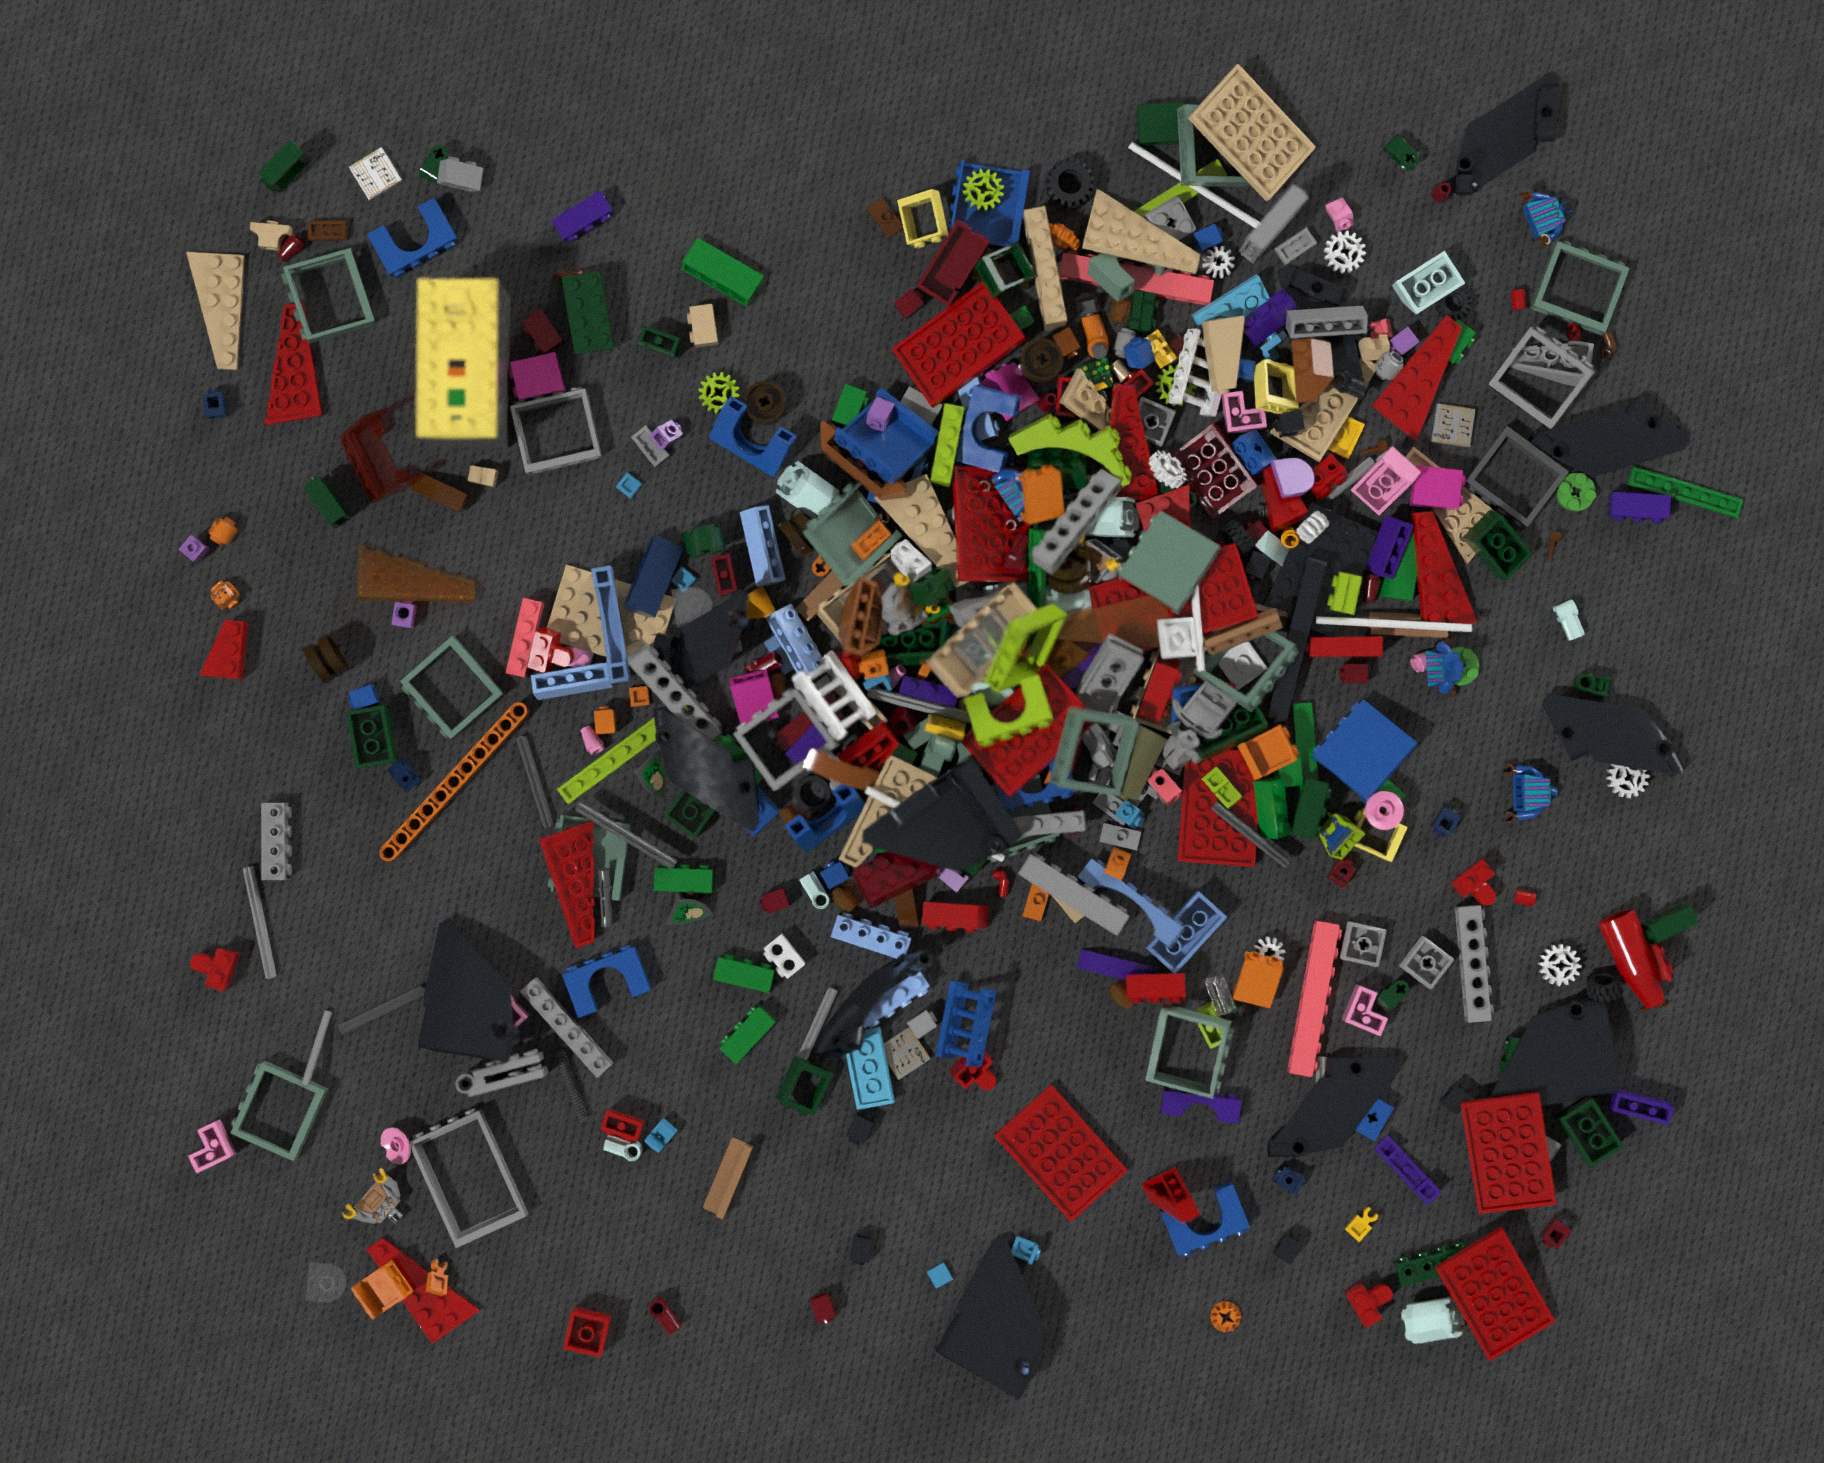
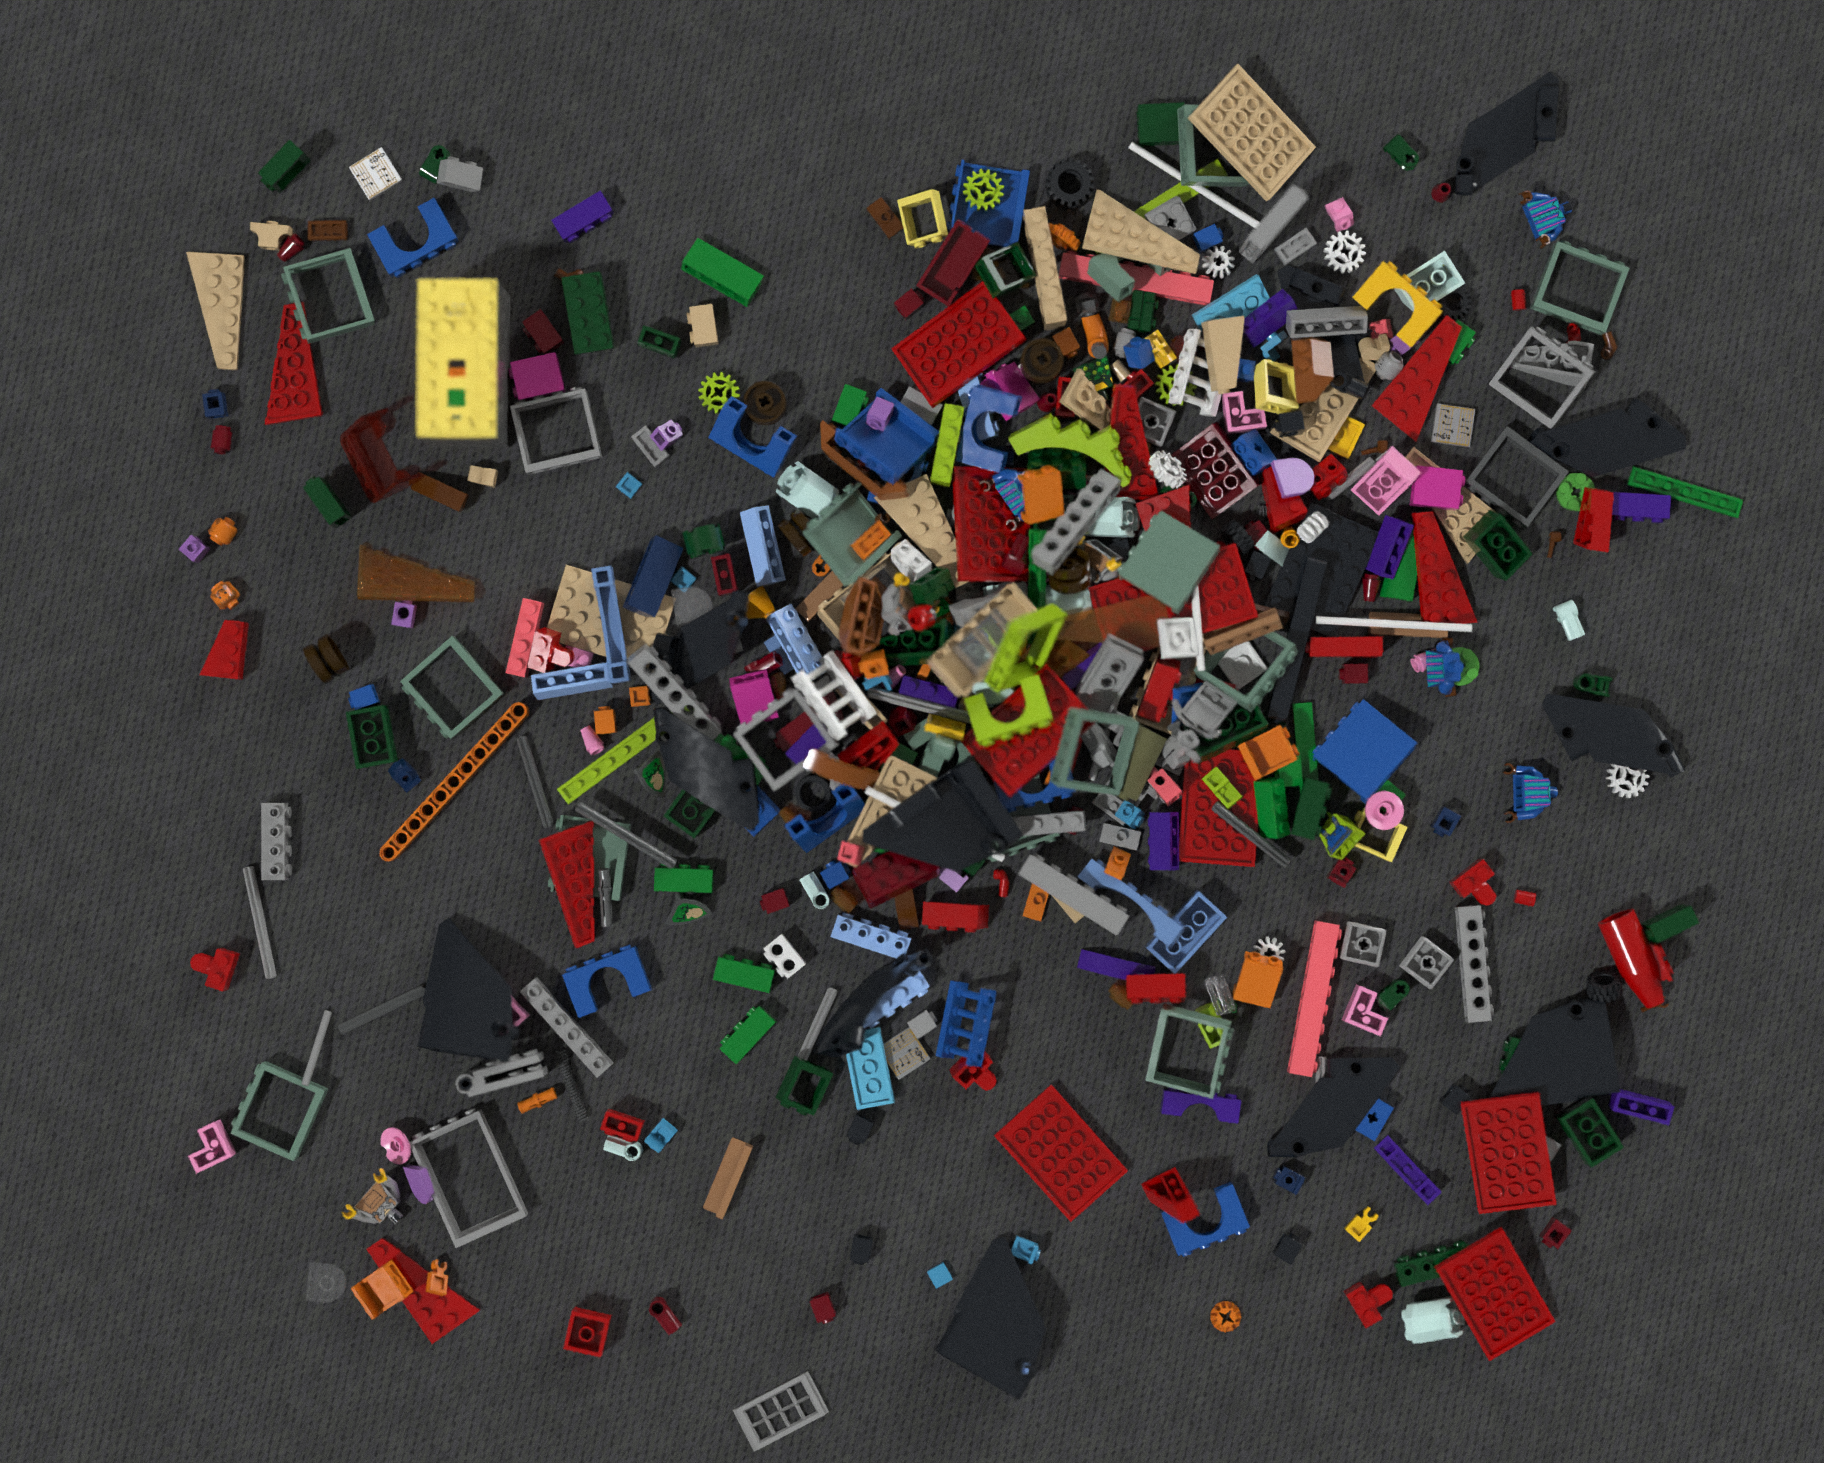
lime brick [1327,572,1362,615] -> none
white gear [1538,944,1581,986] -> none
none -> dark red brick [211,425,232,455]
none -> medium lavender tile [403,1164,434,1204]
none -> orange pin [517,1087,558,1114]
none -> light grey piece [733,1371,829,1451]
none -> coral slope [837,841,865,865]
none -> red head [908,604,936,631]
none -> dark purple brick [1148,812,1179,870]
none -> yellow arch [1352,261,1443,348]
none -> red wedge [1573,487,1614,552]

